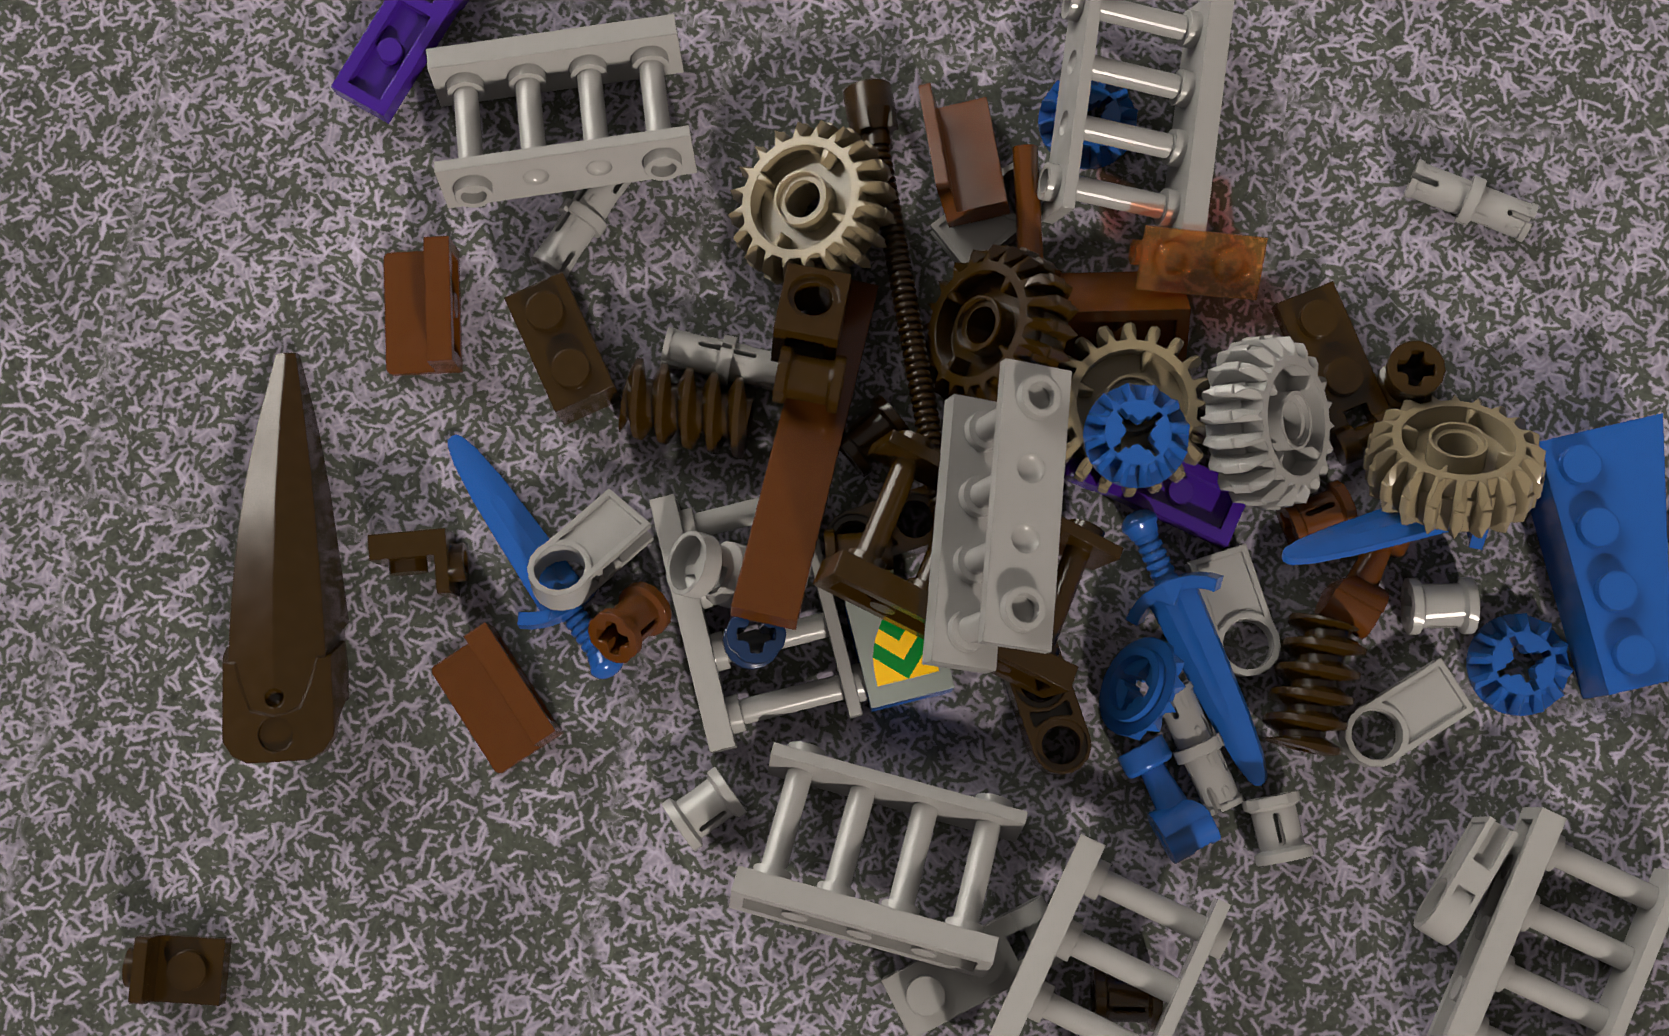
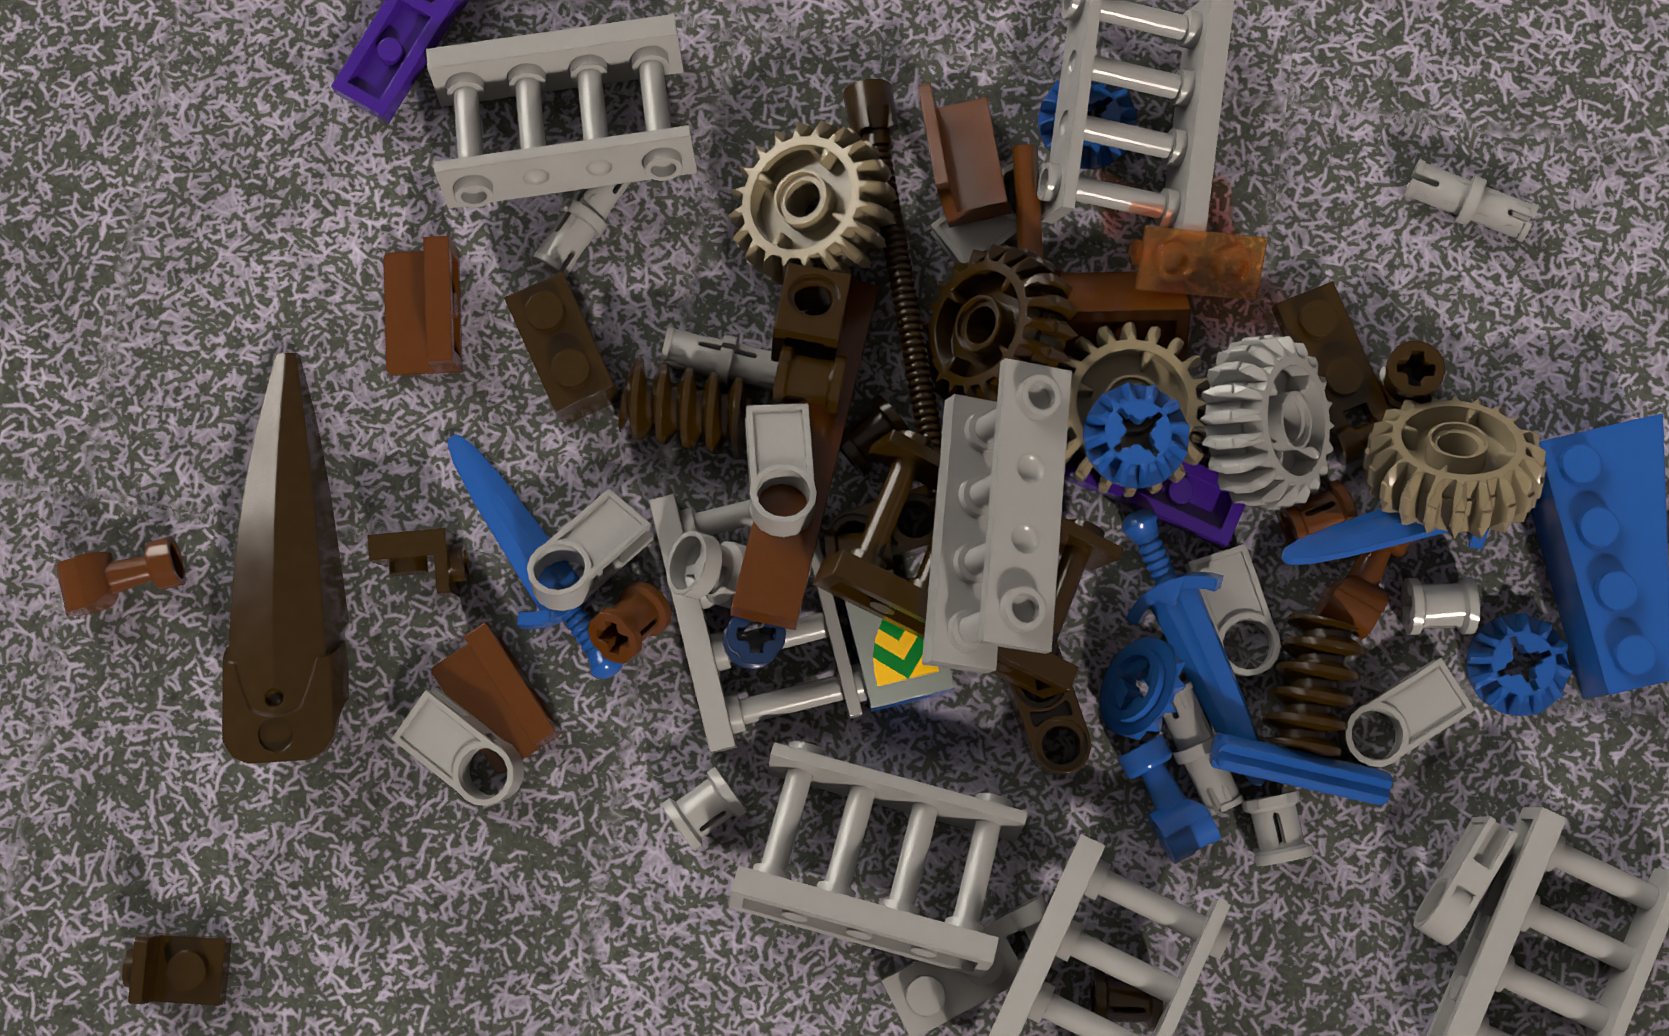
none -> reddish brown leg [55,536,186,616]
none -> light grey piece [391,688,524,806]
none -> light grey piece [745,403,817,537]
none -> blue axle [1209,733,1393,806]

